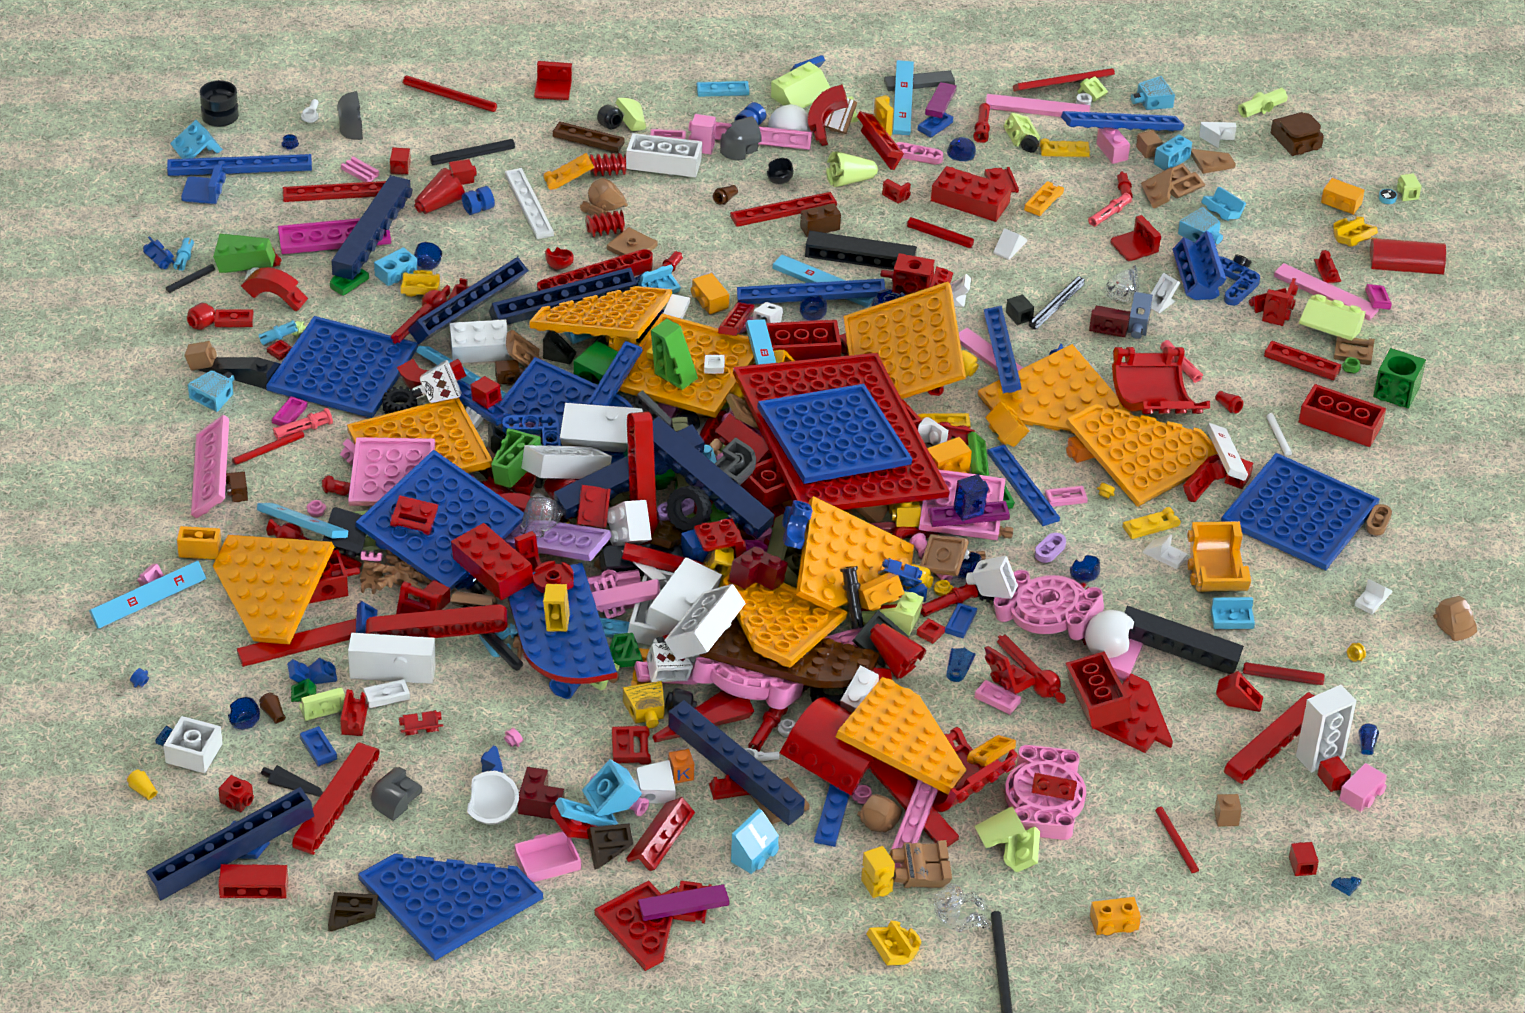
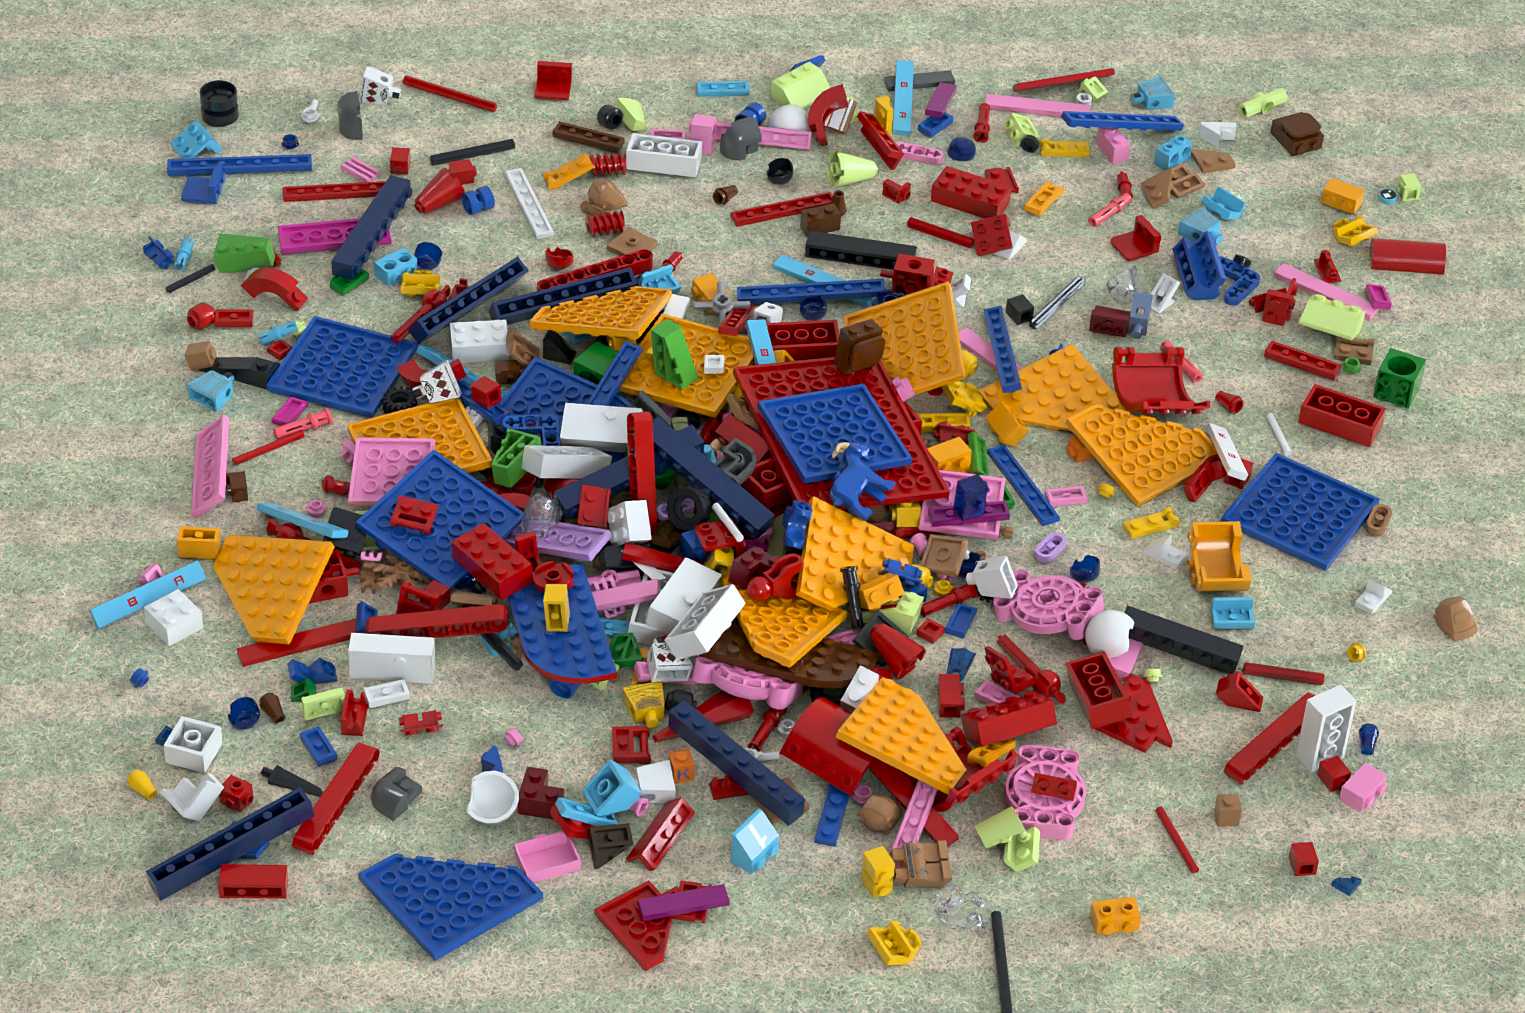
dark brown wing [328,892,378,931] -> none
white slope [918,417,949,446] -> none
medium nougat brick [1136,130,1163,158] -> none
none -> white brick [144,589,203,646]
none -> white panel [160,773,224,821]
none -> white torso [359,66,402,105]
none -> light grey bar [694,282,750,324]
none -> white bar [712,503,744,542]
none -> red piece [746,553,803,602]
none -> blue animal [830,442,896,521]
none -> reddish brown cone [831,190,847,216]
none -> reddish brown brick [833,319,886,375]
none -> bright pink tile [892,377,916,402]
none -> red brick [938,674,965,718]
none -> yellow plate [941,381,987,417]
none -> red brick [961,691,1057,747]
none -> red bracket [971,213,1013,256]
none -> yellowish green plate [1142,669,1163,682]

